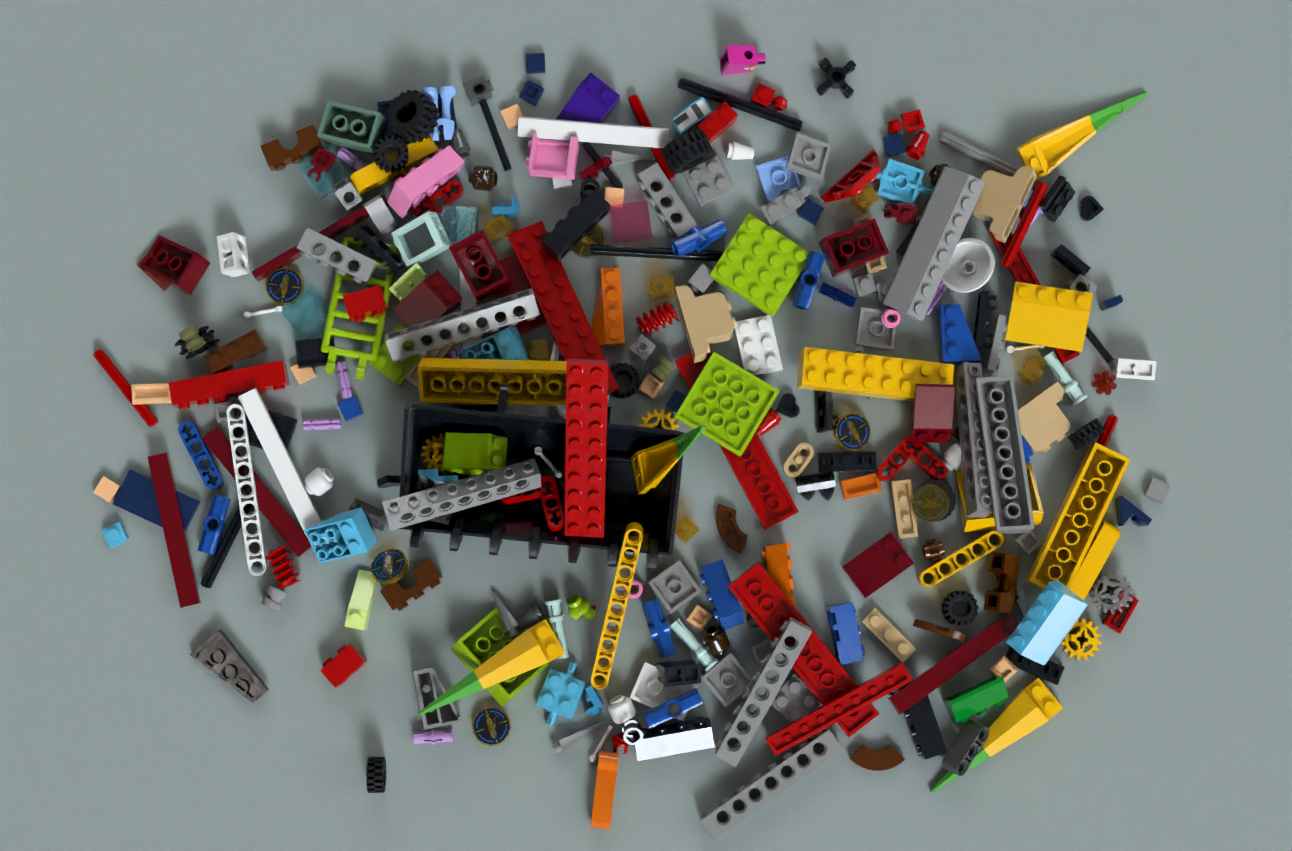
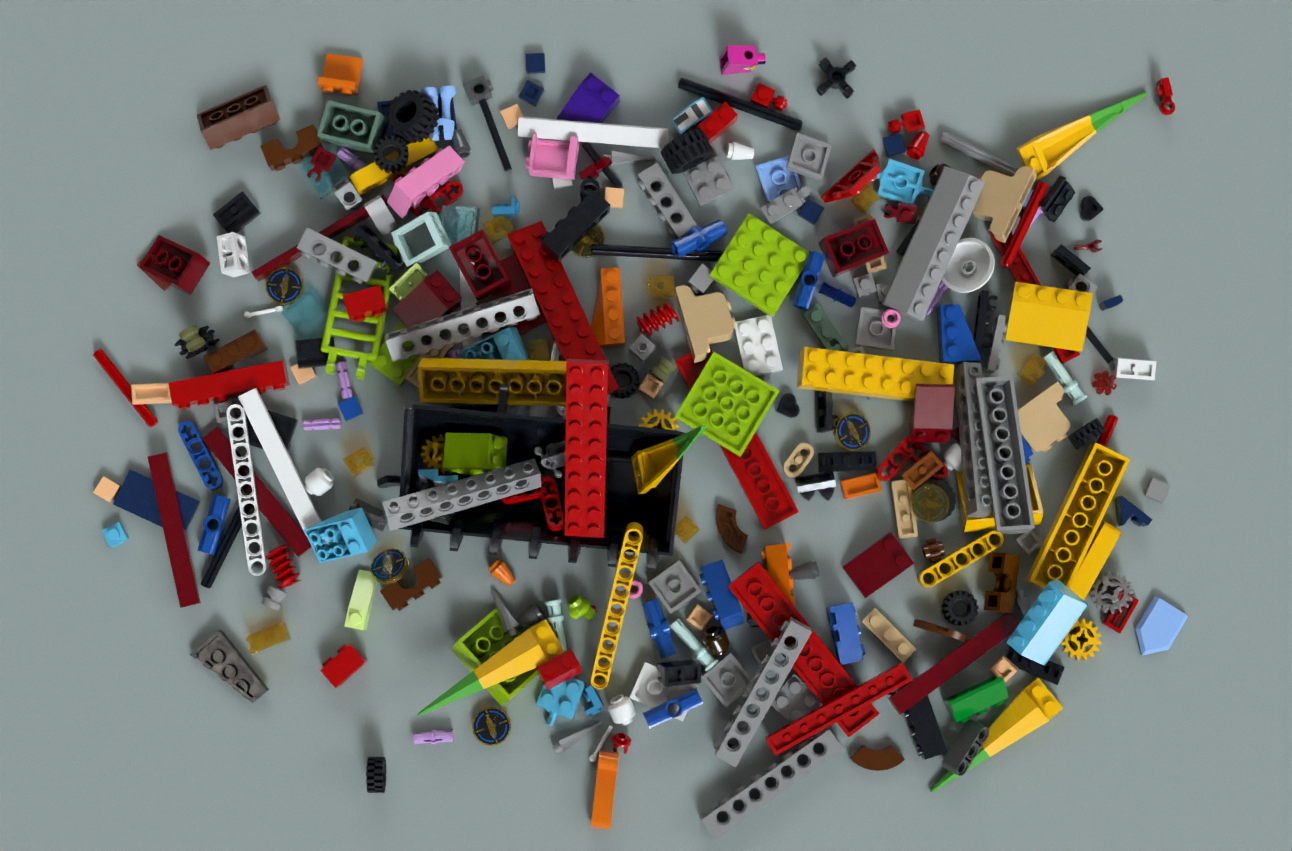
light grey wedge [412,667,463,730] -> none
dark brown head [469,166,498,191] -> none
clear pink tile [610,200,652,243] -> none
hinge [622,717,715,761] -> none
red axle [628,94,675,180] -> none
dark blue tile [666,390,687,413] -> none
red cone [756,408,782,436] -> none
white hinge [1006,344,1046,354] -> none
none -> reddish brown slope [197,85,281,150]
none -> black plate [213,191,261,233]
none -> clear yellow hinge [246,621,291,654]
none -> orange bracket [317,53,363,96]
none -> clear yellow brick [343,447,375,477]
none -> orange cone [488,558,516,587]
none -> red brick [536,649,581,690]
none -> light grey piece [541,440,566,469]
none -> dark grey cone [791,560,820,580]
none -> sand green plate [802,304,848,351]
none -> dark orange plate [901,451,944,490]
none -> dark red hand [1074,240,1102,253]
none -> light blue tile [1135,596,1188,655]
none -> red plate [1155,77,1175,115]

